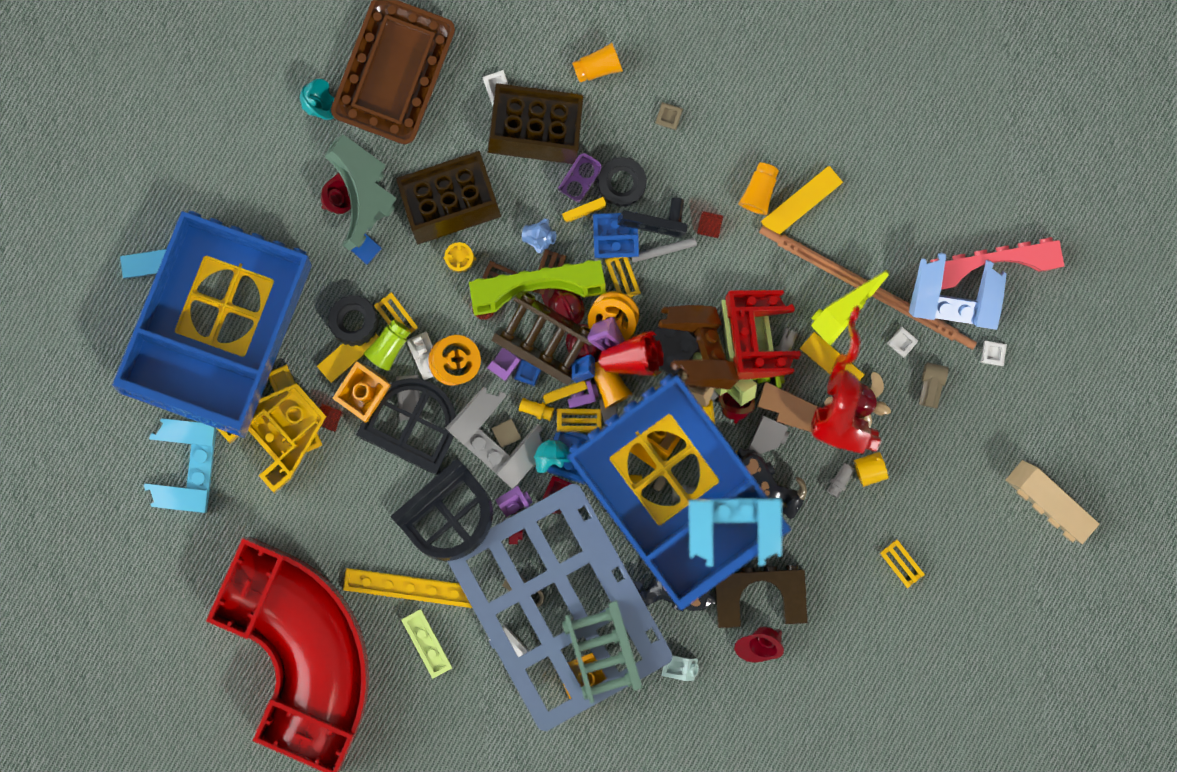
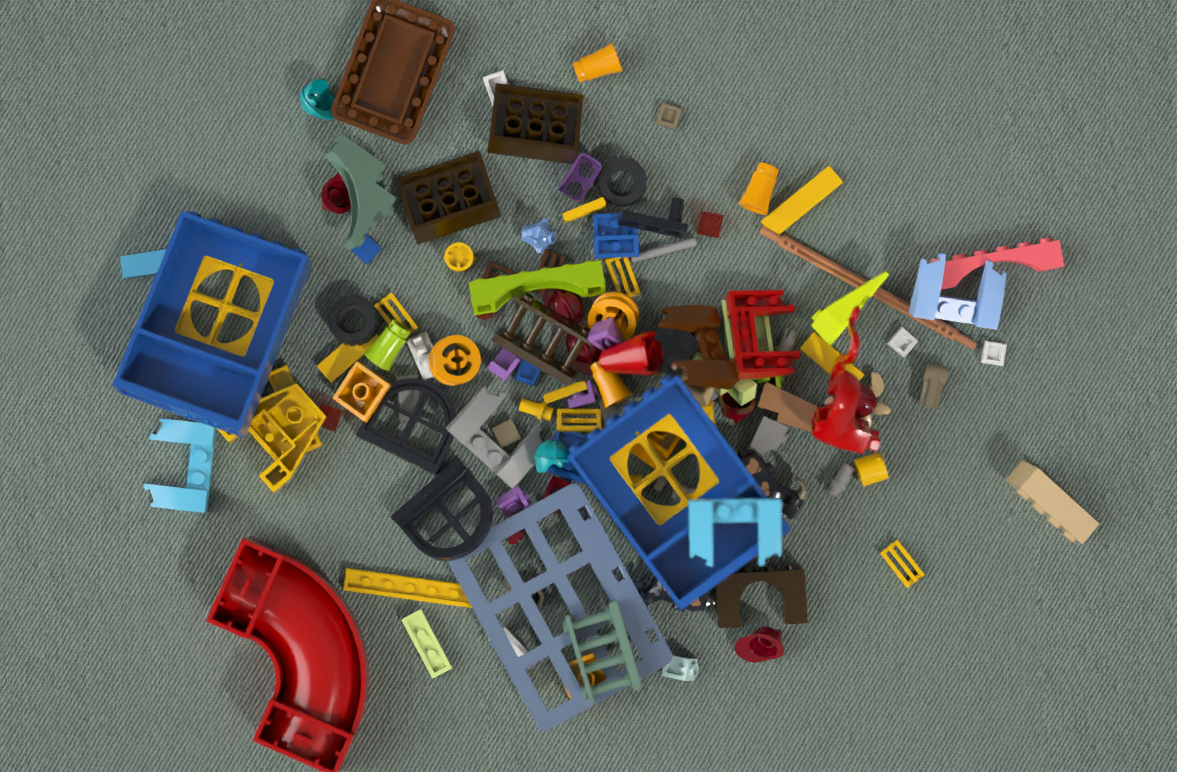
blue tile [572,354,595,383] -> none

